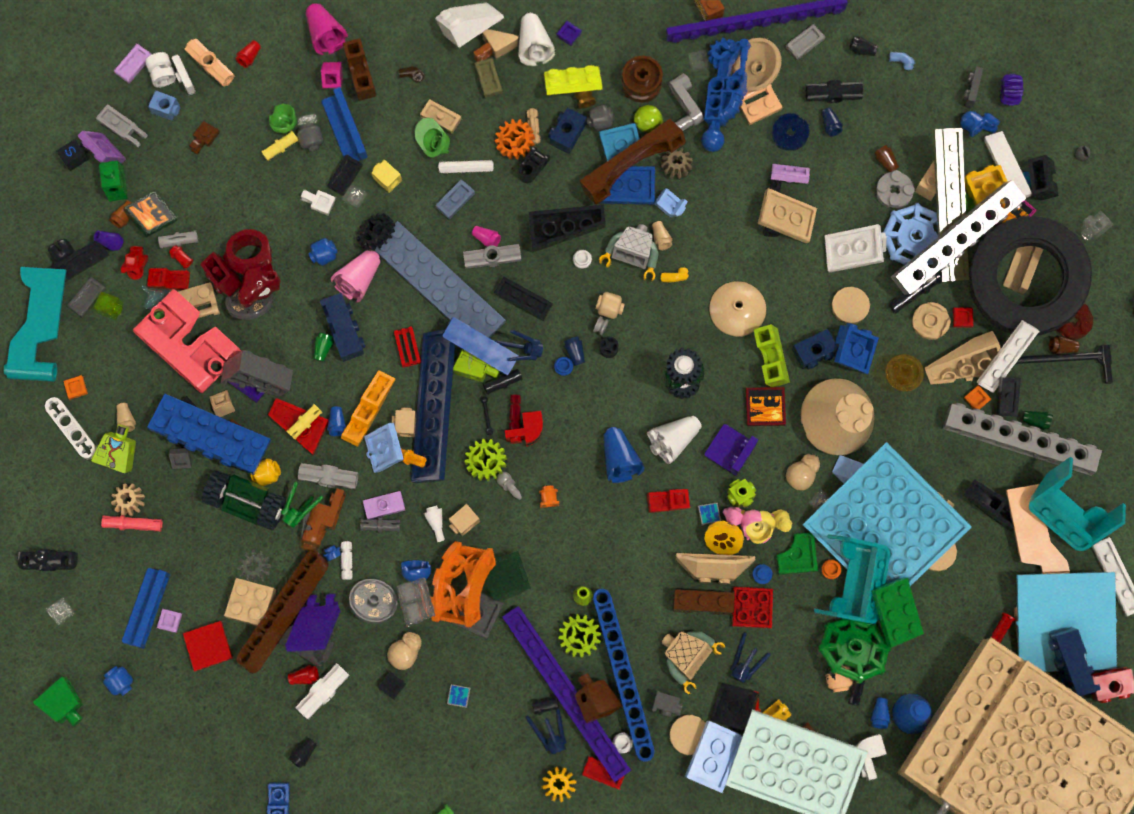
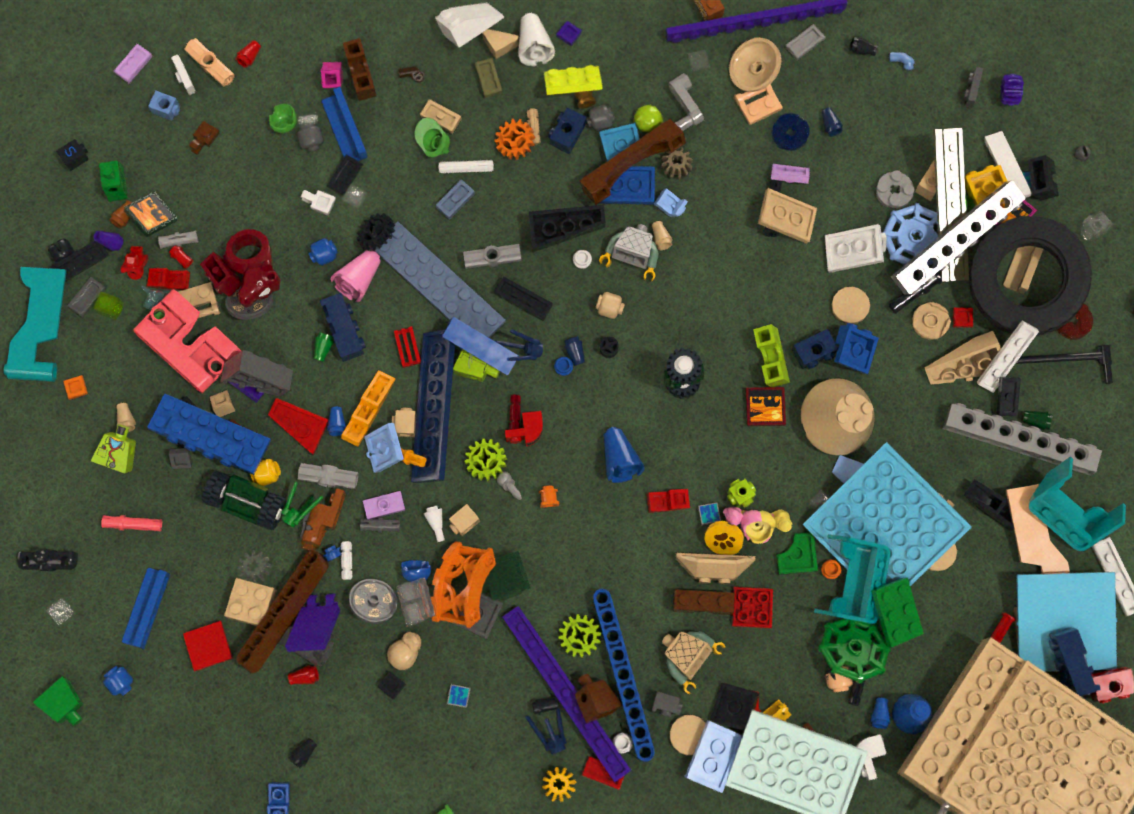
white beam [45,397,97,460] -> none
medium lavender plate [78,131,126,164] -> none
light grey hinge [96,105,148,148] -> none
tan gear [111,483,145,516] -> none
white wheel [145,52,176,87] -> none
lavender tile [157,609,182,633] -> none
light yellow pin [261,131,299,161] -> none
light yellow pin [287,404,323,440] -> none
white piece [295,664,350,720] -> none
dark pink cone [306,4,348,55] -> none
light yellow brick [372,160,402,193] -> none
dark pink cone [472,226,501,247] -> none
dark orange tile [473,42,493,62] -> none
black hinge [480,396,493,435] -> none
black pin [483,369,523,395] -> none
black piece [519,146,550,183] -> none
lime cone [573,586,593,606] -> none
light grey bush [593,316,609,335] -> none
reddish brown wheel [622,55,663,103] -> none
white cone [647,416,701,464] -> none
yellow arm [661,267,689,282] -> none
blue arm [701,38,751,152] -> none
dark purple bracket [704,424,758,476] -> none
tan dish [709,281,766,337] -> none
dark blue plant [730,632,771,683] -> none
blue plate [753,564,772,584] -> none
tan hair [786,454,820,490] -> none
black piece [806,80,863,103] -> none
reddish brown cone [874,144,899,172] -> none
clear yellow cone [886,354,924,391] -> none
blue piece [960,111,1000,138] -> none
orange tile [964,385,991,409] -> none
reddish brown cone [1049,335,1079,354] -> none

